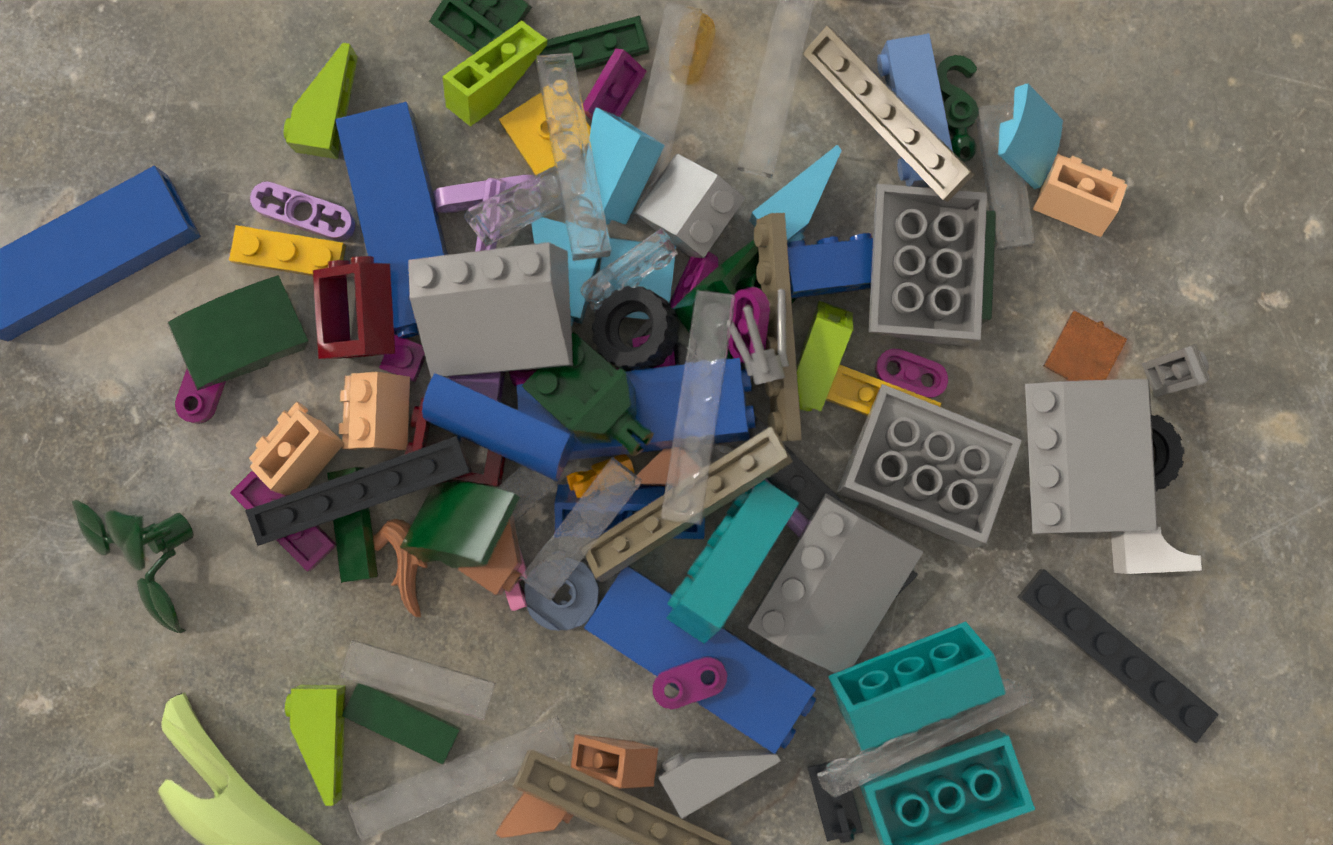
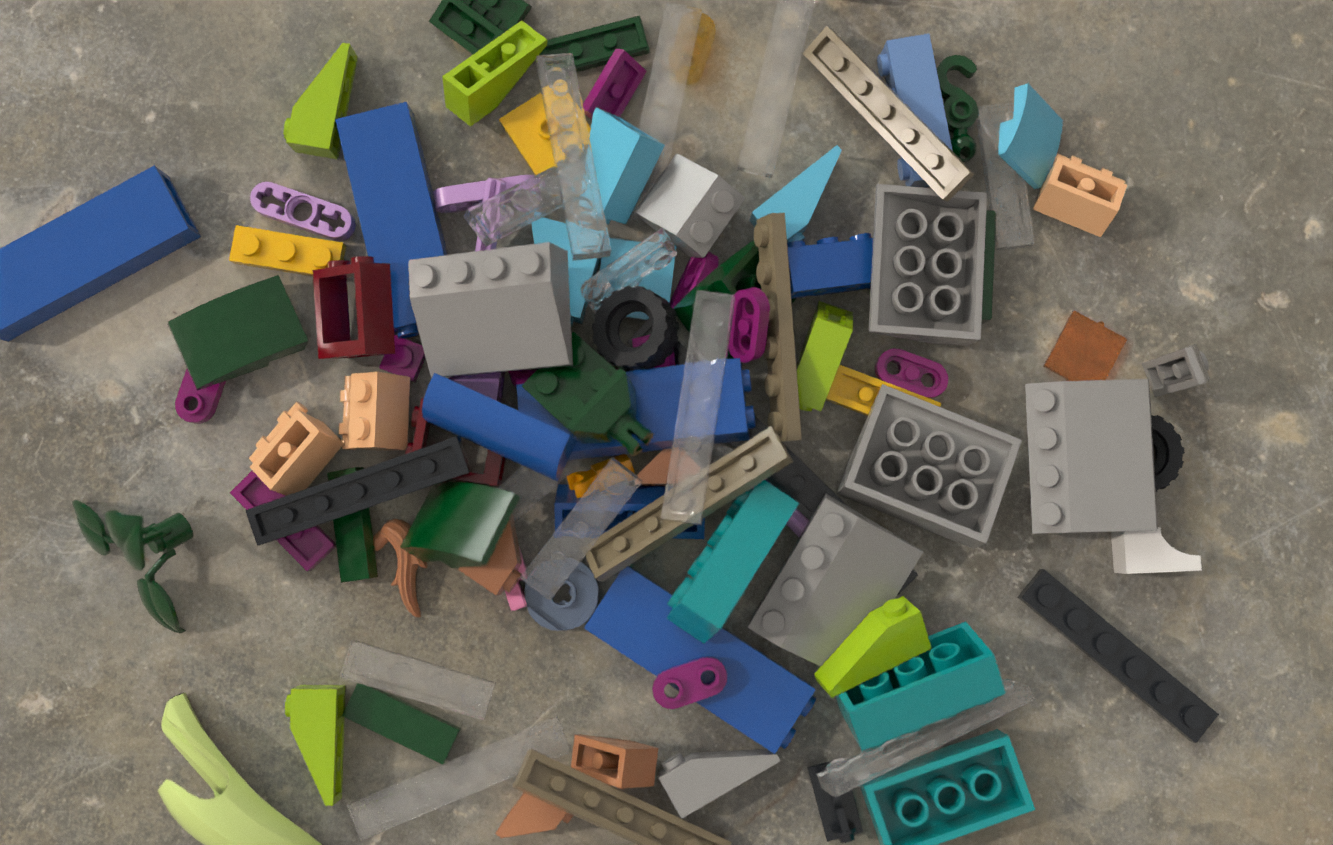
light grey plant [727,289,789,385] -> none
none -> lime slope [814,596,932,698]

